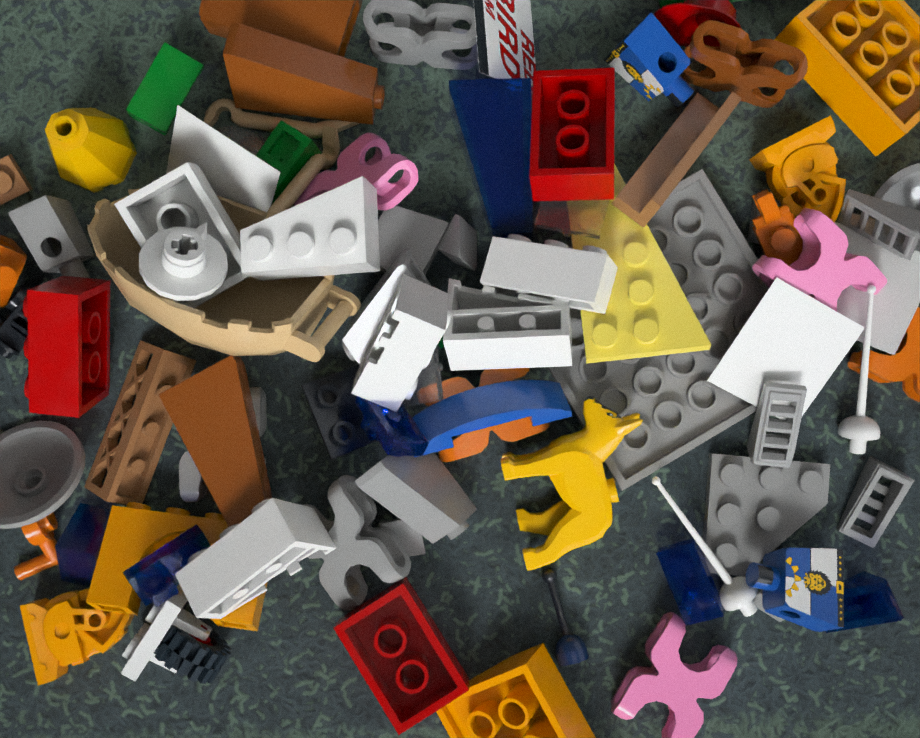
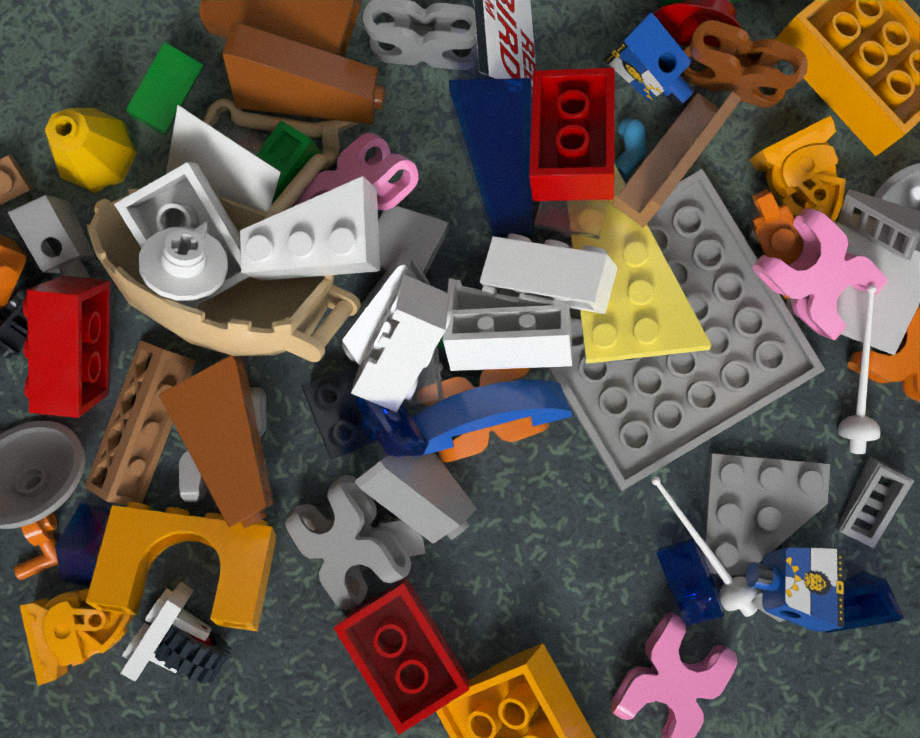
clear blue hinge [123,524,211,607] -> none
white wedge [175,498,336,619] -> none
light grey slope [437,214,477,271] -> none
yellow animal [501,396,643,571] -> none
hinge [541,567,589,666] -> none
white sticker [707,277,865,420] -> none
light grey slope [746,382,807,468] -> none
none -> dark azure arm [614,118,647,178]

